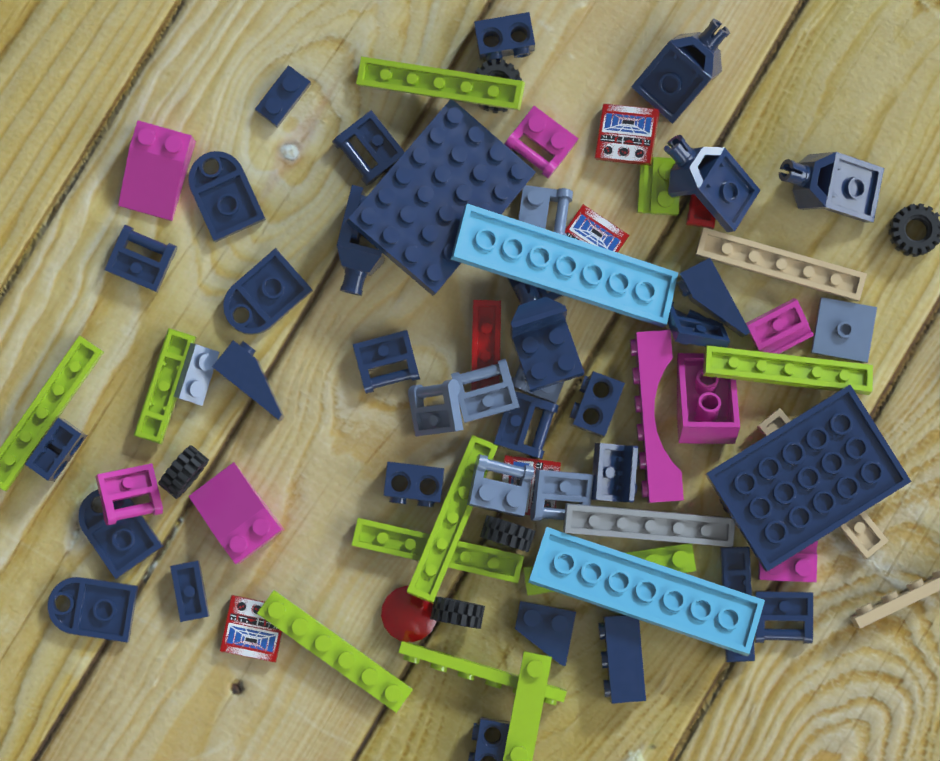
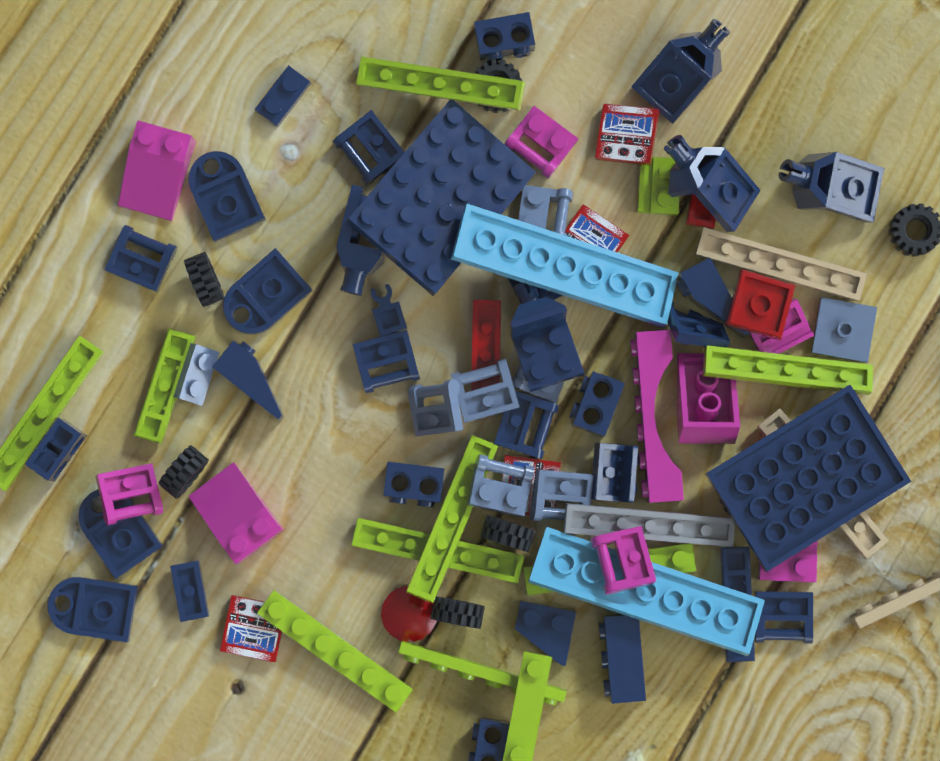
none -> black tyre [184,252,225,307]
none -> dark blue plate [371,284,407,337]
none -> dark pink plate [591,526,656,595]
none -> red tile [725,269,796,341]

